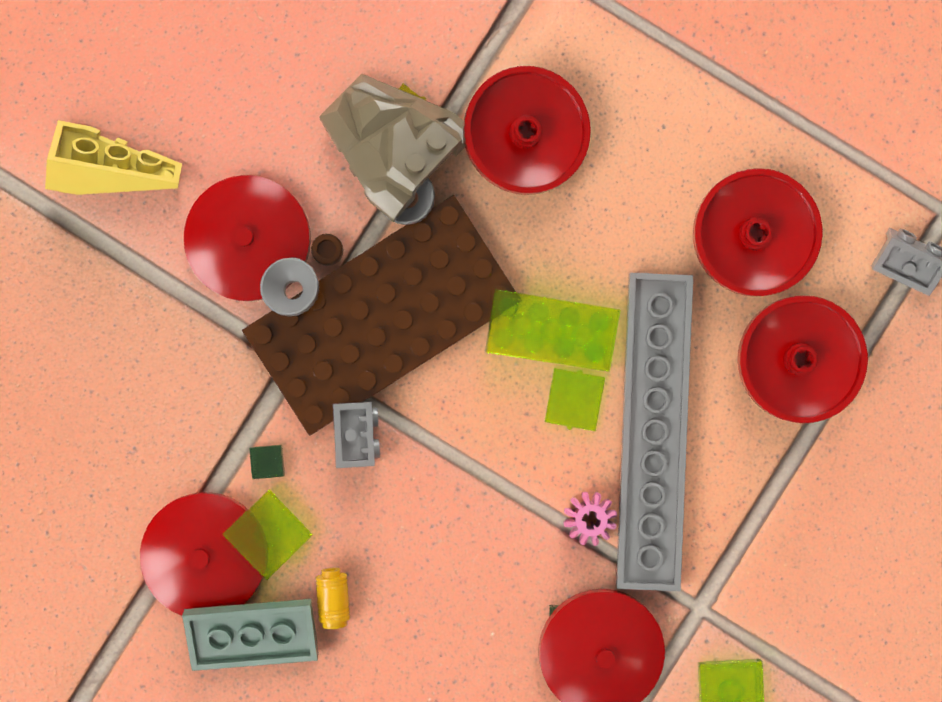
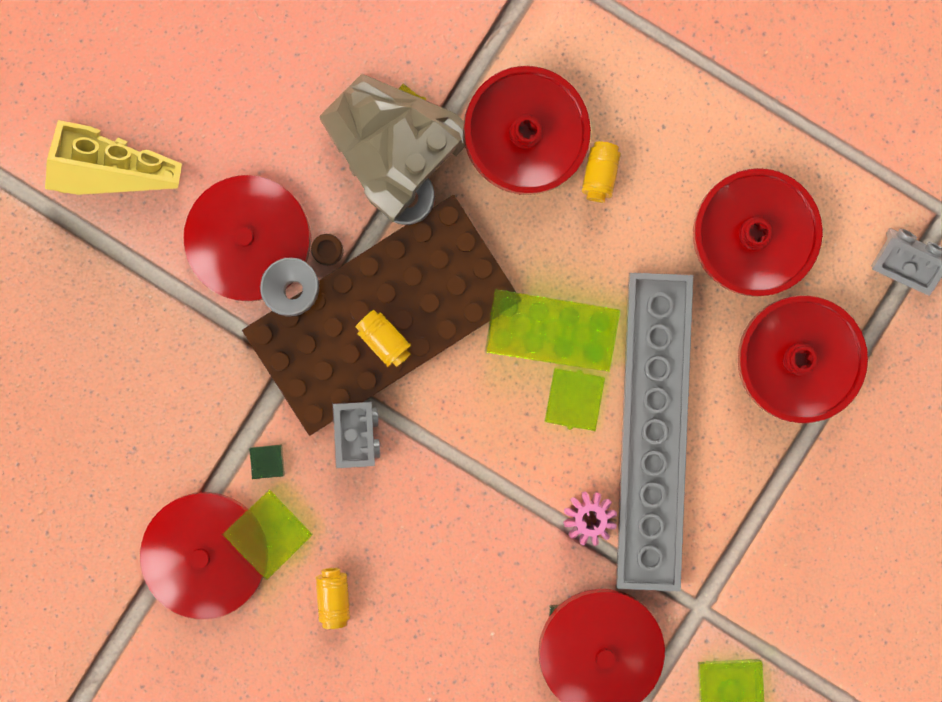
sand green plate [182,599,319,671] -> none
none -> yellow head [355,310,411,367]
none -> yellow head [581,141,621,203]

